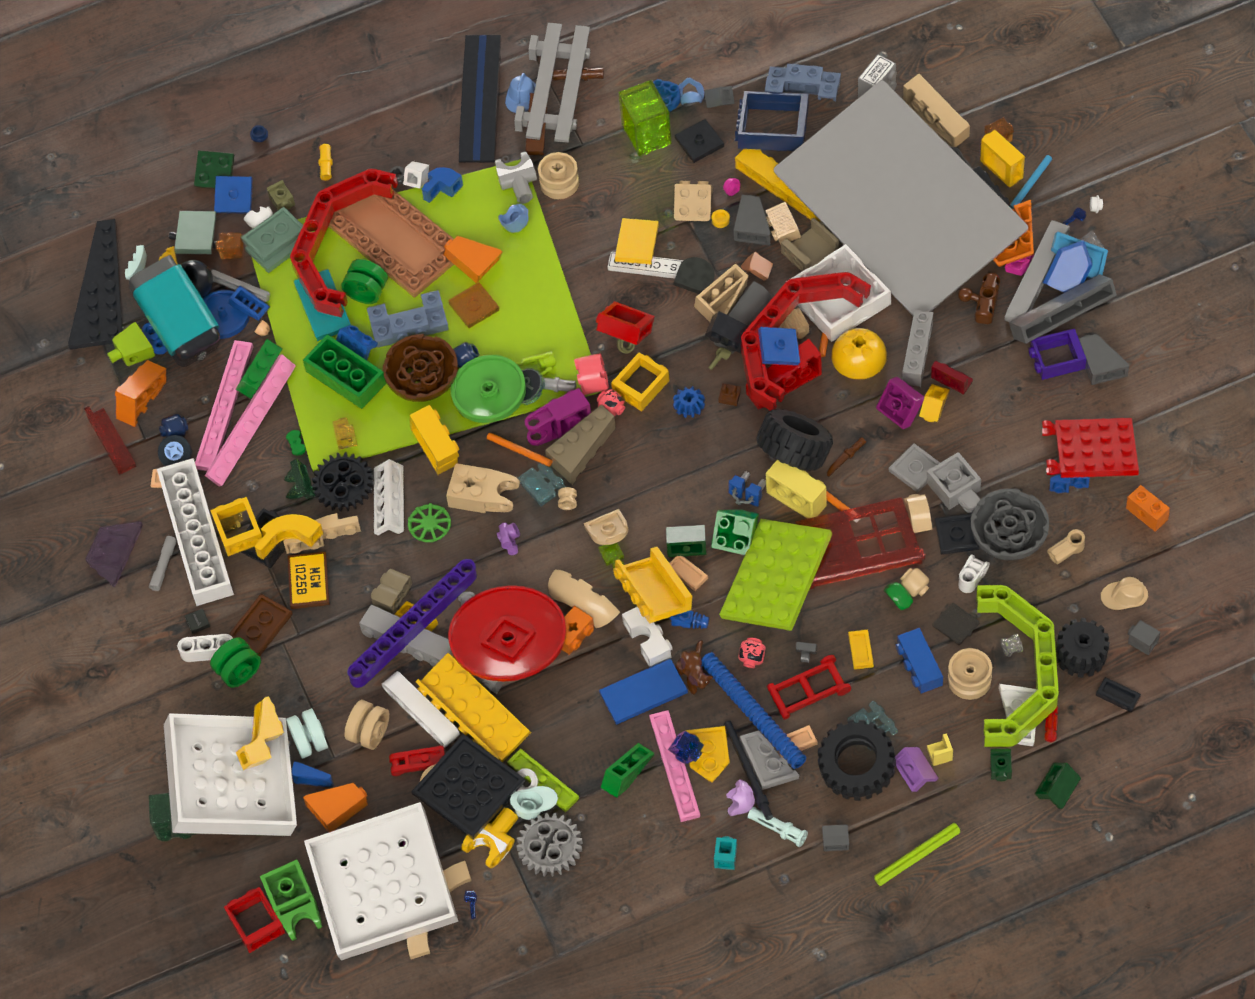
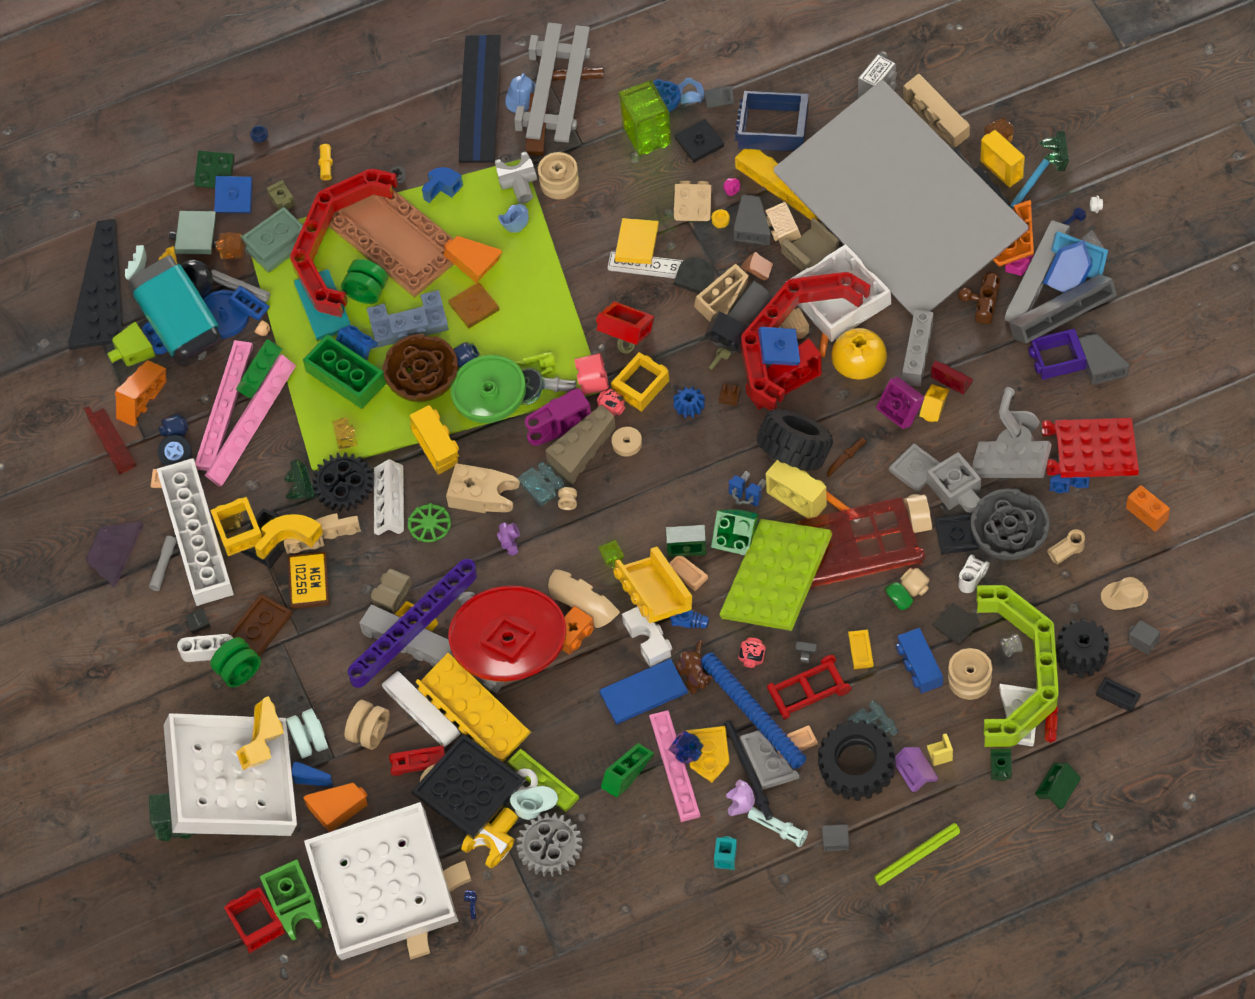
white hair [244,206,273,229] -> none
green piece [286,430,306,456] -> none
white brick [403,161,429,188] -> none
orange bar [487,433,552,467] -> none
tan tile [584,509,628,545] -> none
sand blue bracket [765,64,841,101] -> none
none -> tan piece [612,427,642,456]
none -> light grey plate [972,387,1052,478]
none -> clear green tile [1039,131,1069,171]

